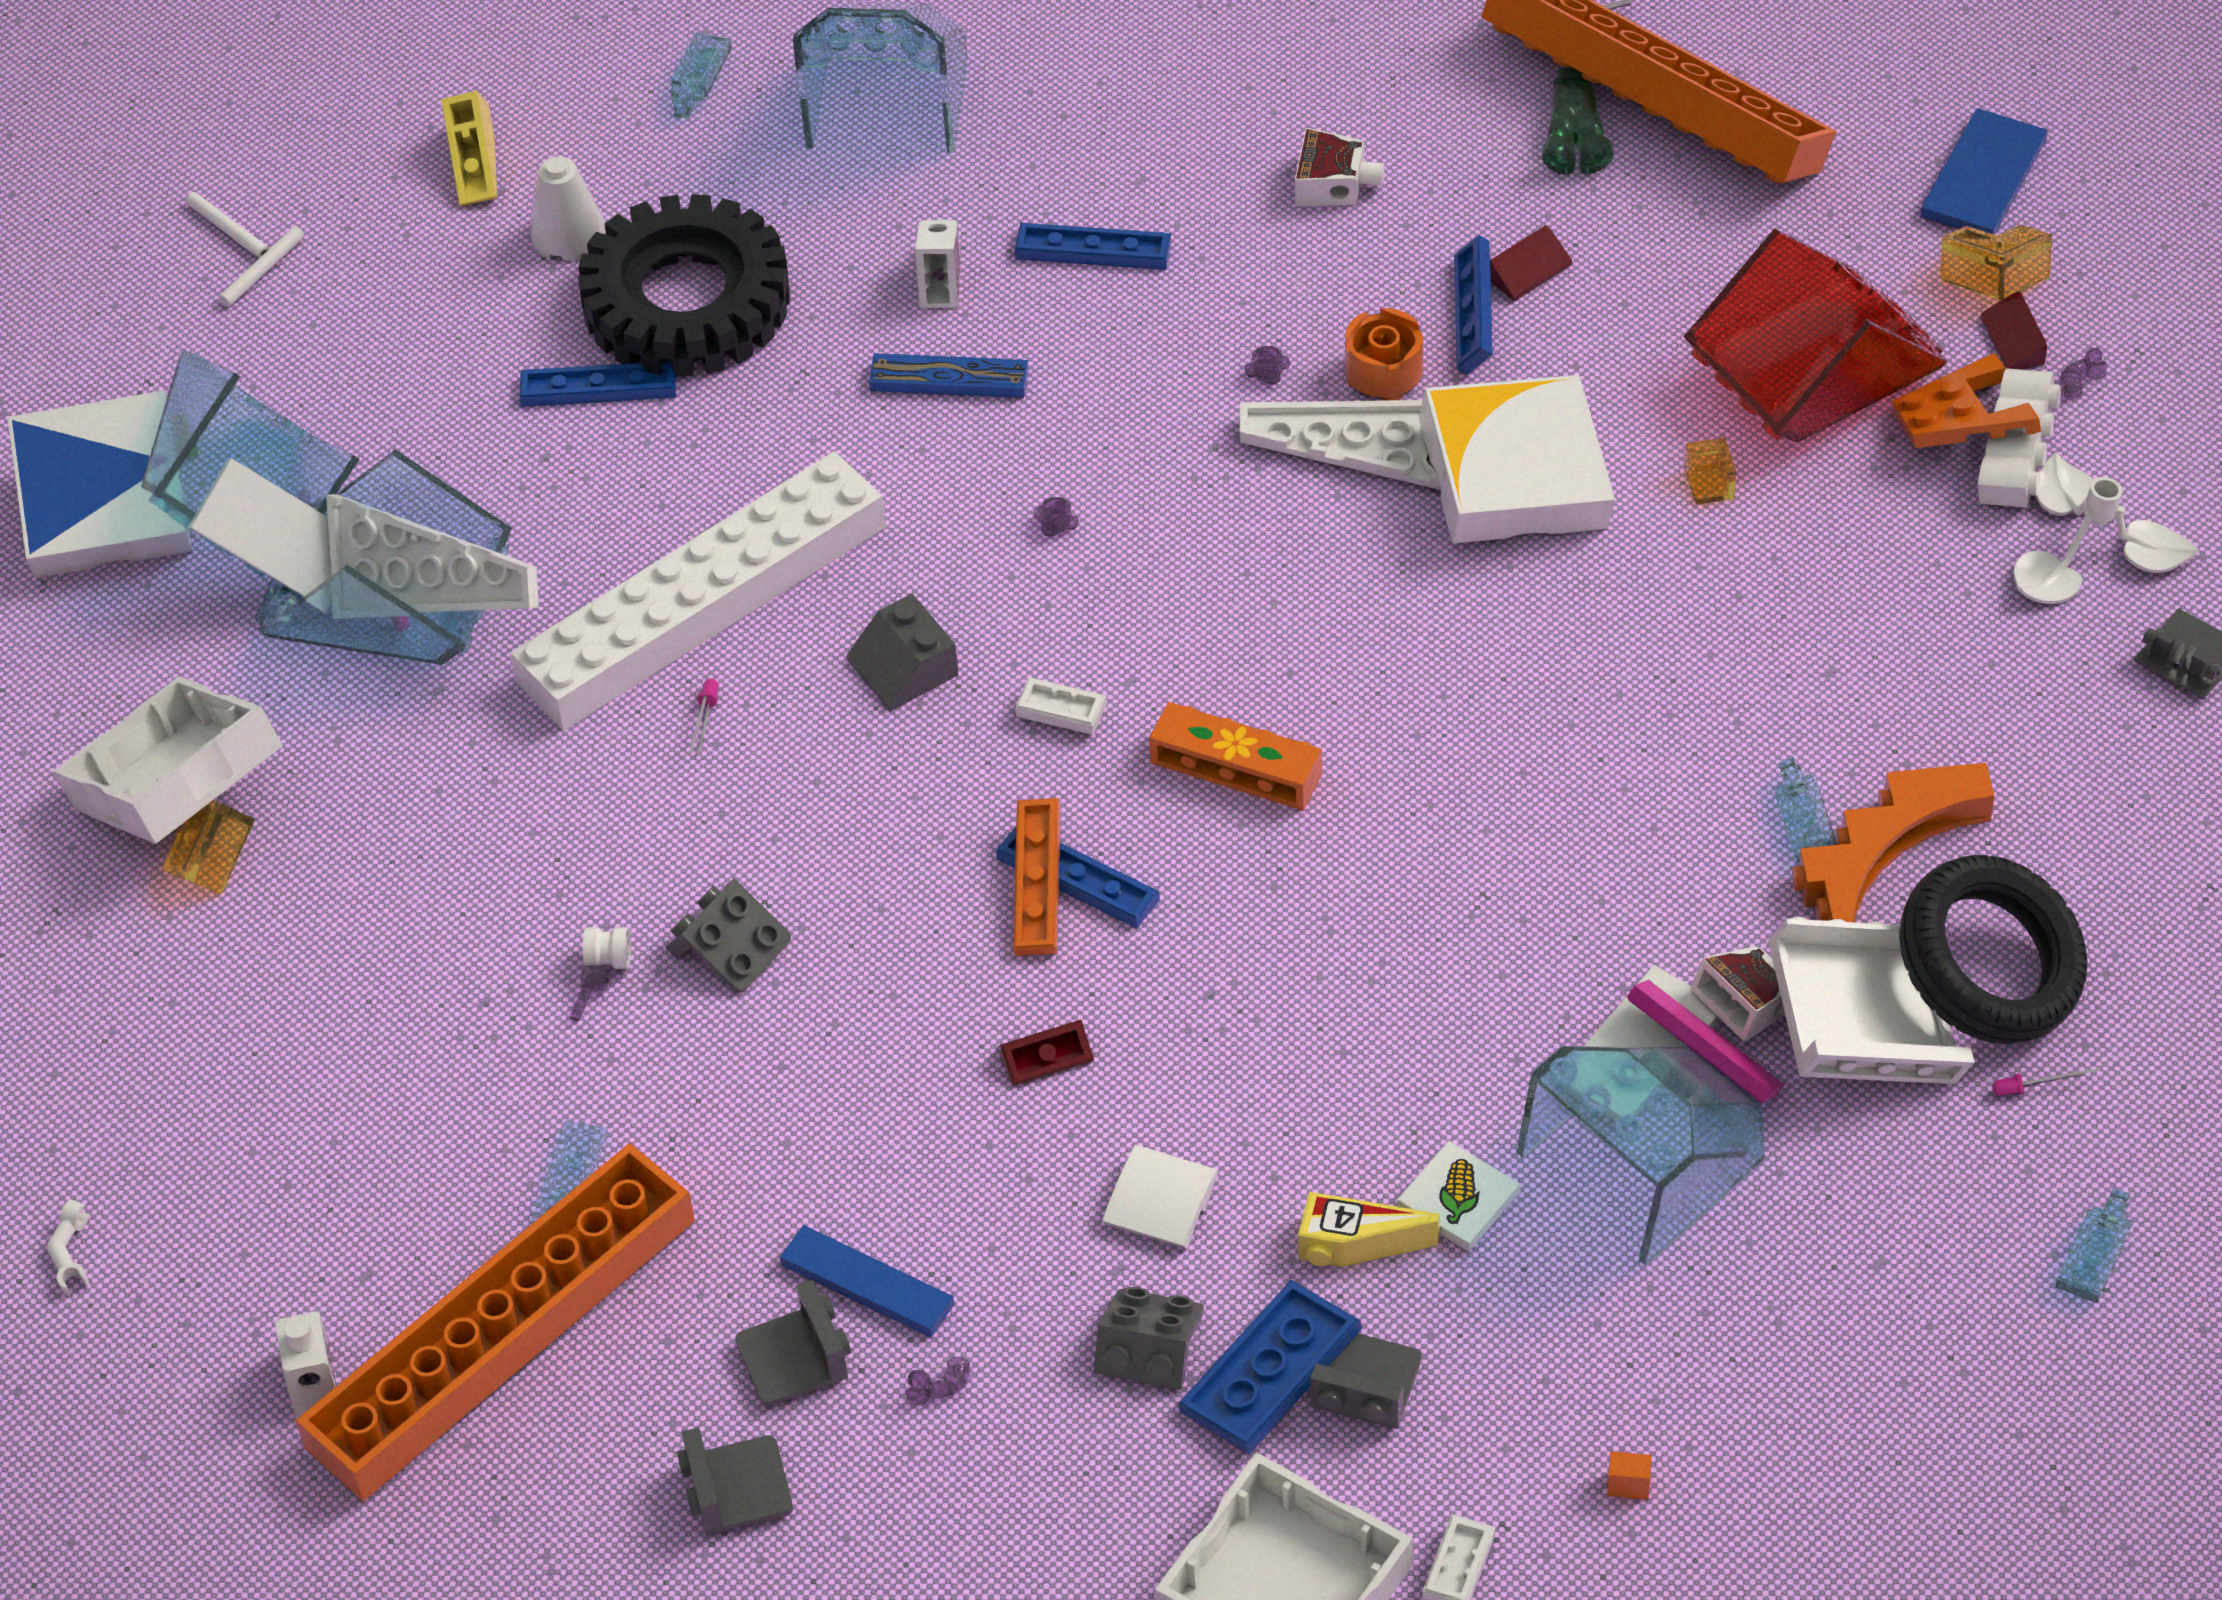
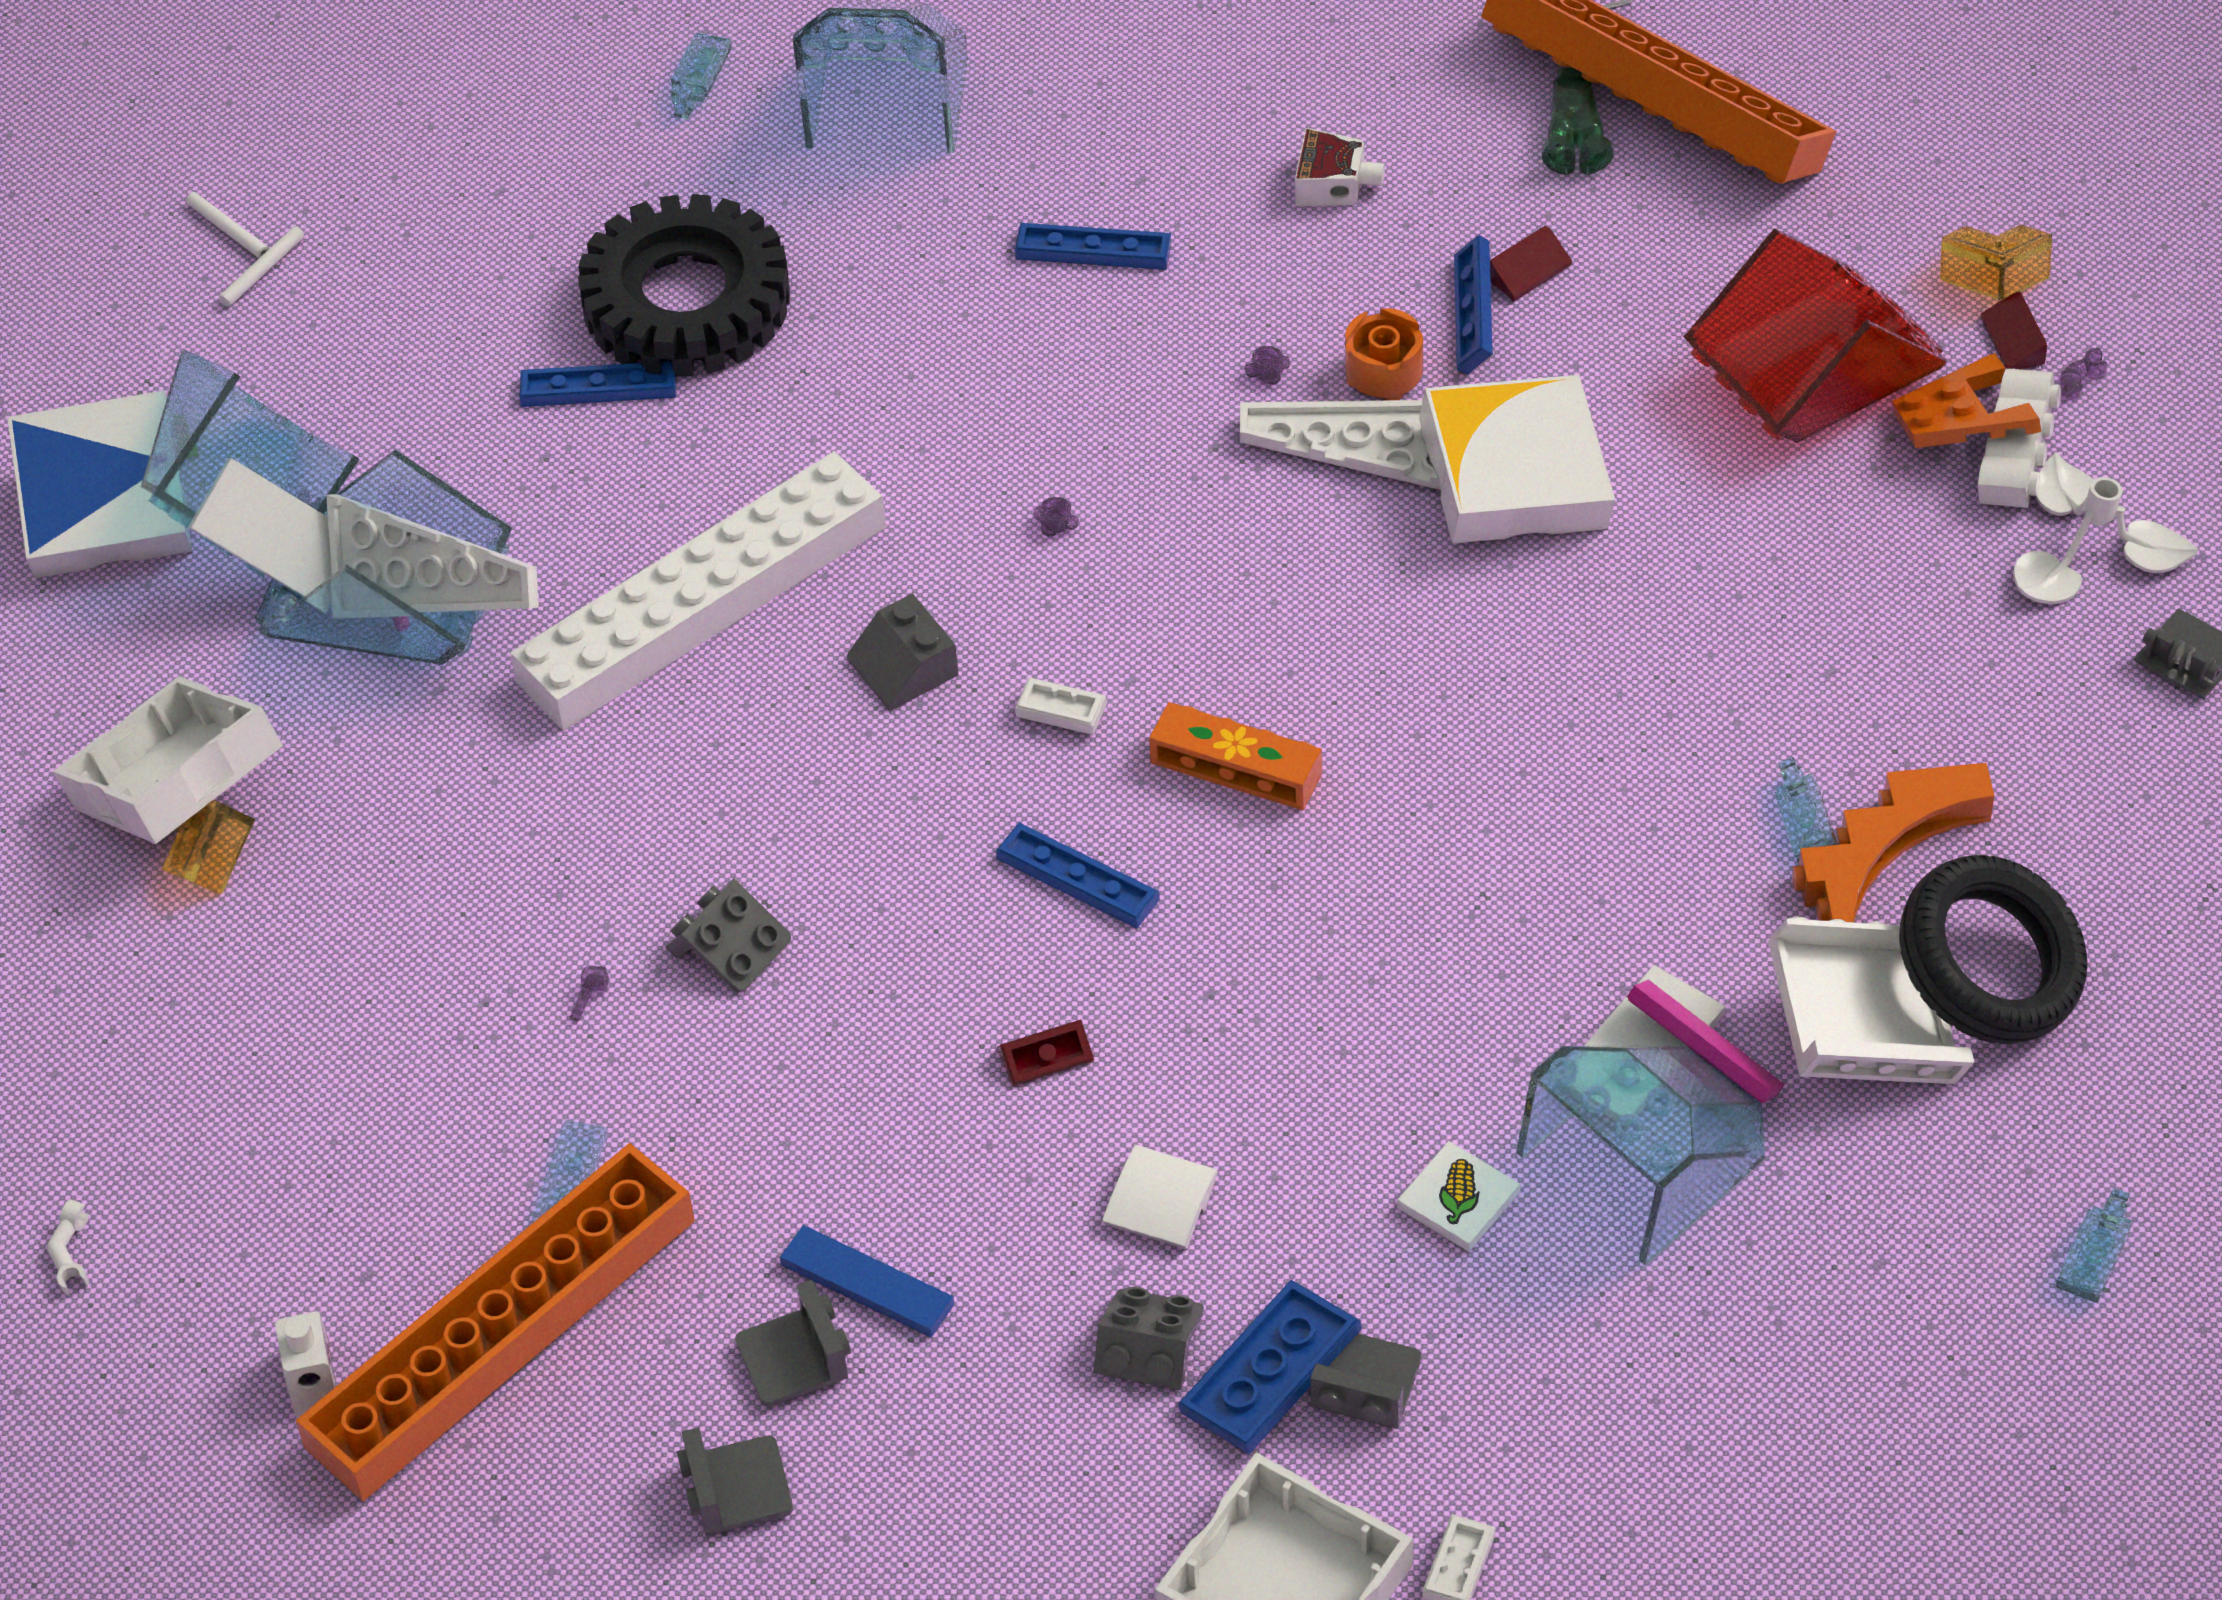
light yellow slope [441,91,497,207] -> none
white cone [530,157,606,261] -> none
white wheel [583,927,631,969] -> none
piece [689,678,719,755] -> none
blue tile [869,353,1029,398] -> none
clear purple arm [906,1357,971,1406] -> none
white torso [915,219,961,308] -> none
orange tile [1013,798,1061,956] -> none
light yellow slope [1298,1192,1440,1267] -> none
orange piece [1607,1451,1652,1500] -> none
clear yellow panel [1684,437,1736,505] -> none
torso [1690,946,1785,1042] -> none
blue tile [1920,108,2048,240] -> none
dark pink piece [1992,1068,2101,1096] -> none

